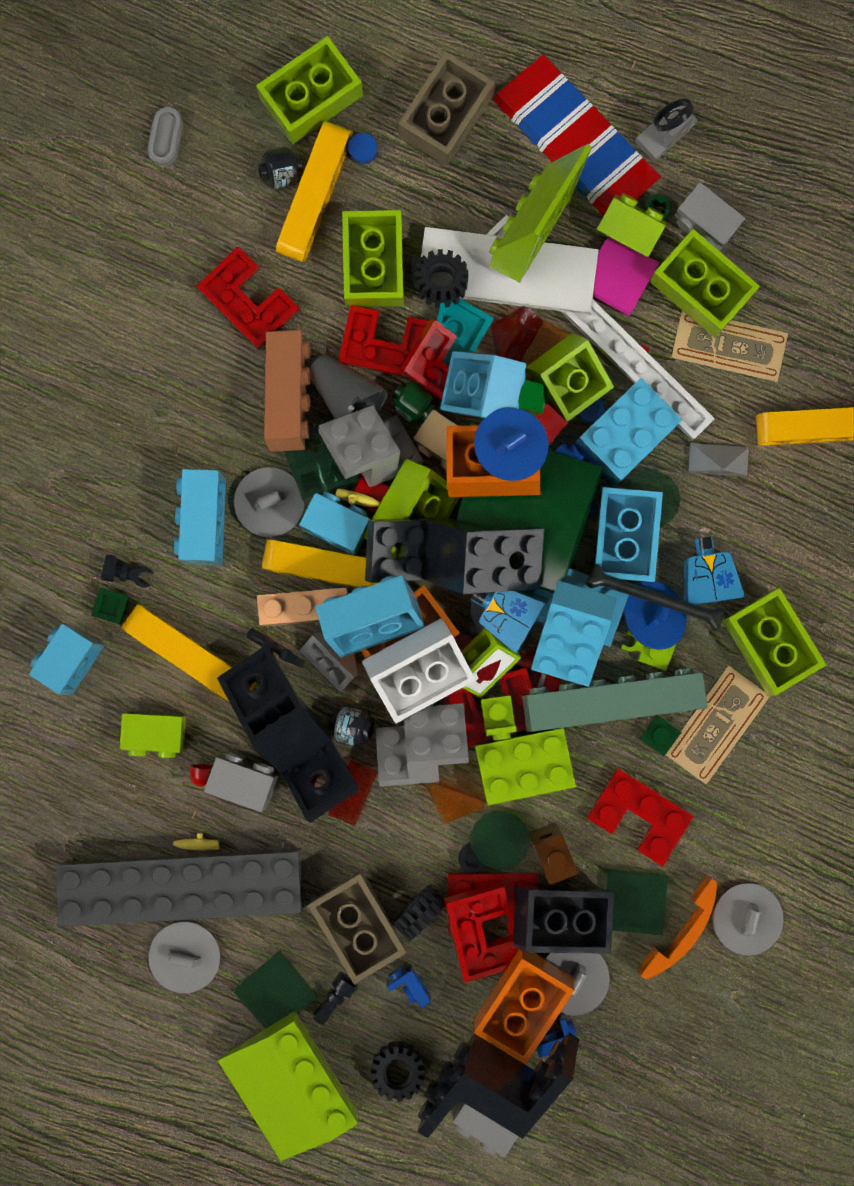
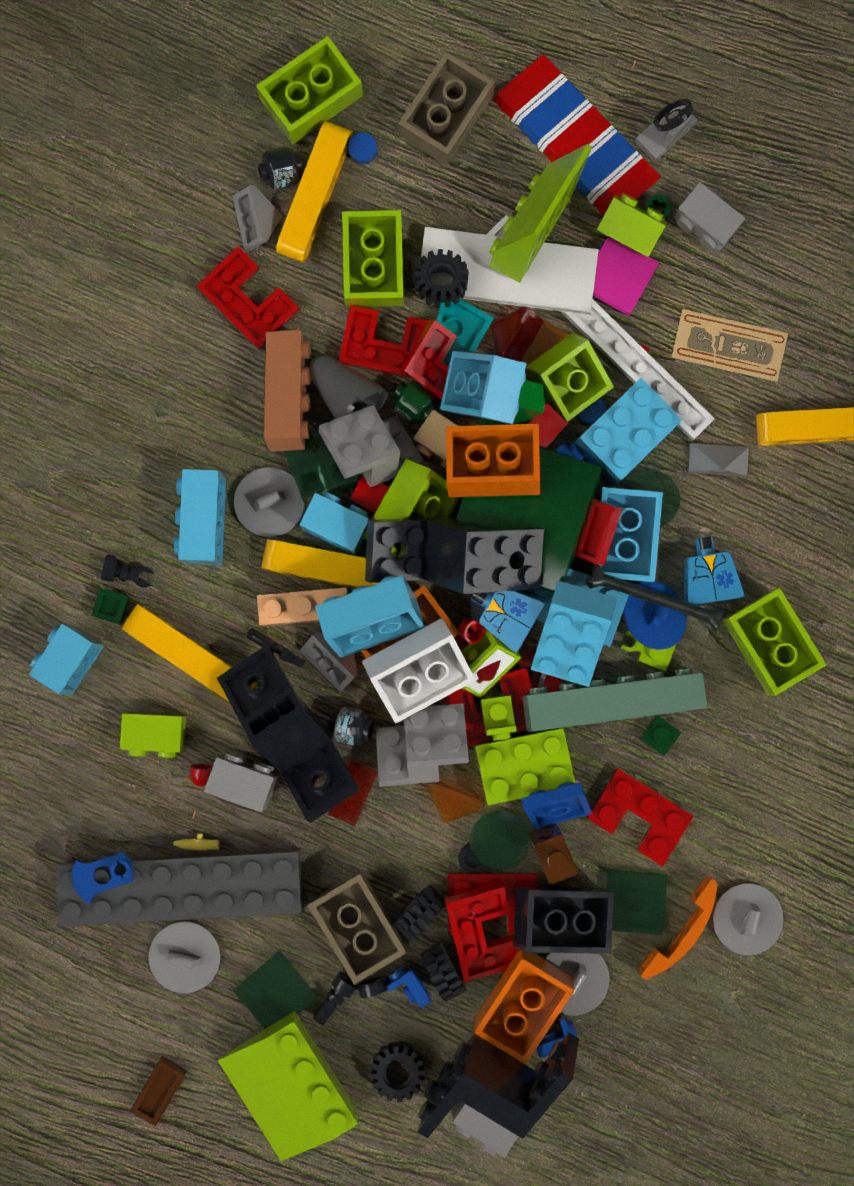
light grey tile [147,107,184,166] -> none
light yellow helmet [335,488,380,507] -> none
blue shield [474,408,548,481] -> none
lime brick [649,229,760,338] -> none
sticker [666,666,770,784] -> none
none -> blue piece [72,852,134,903]
none -> reddish brown tile [130,1056,187,1126]
none -> light grey slope [233,185,283,252]
none -> black tile [357,976,388,998]
none -> black tyre [420,942,467,1002]
none -> red hinge [458,618,485,644]
none -> blue plate [522,782,592,829]
none -> red tile [575,499,622,566]

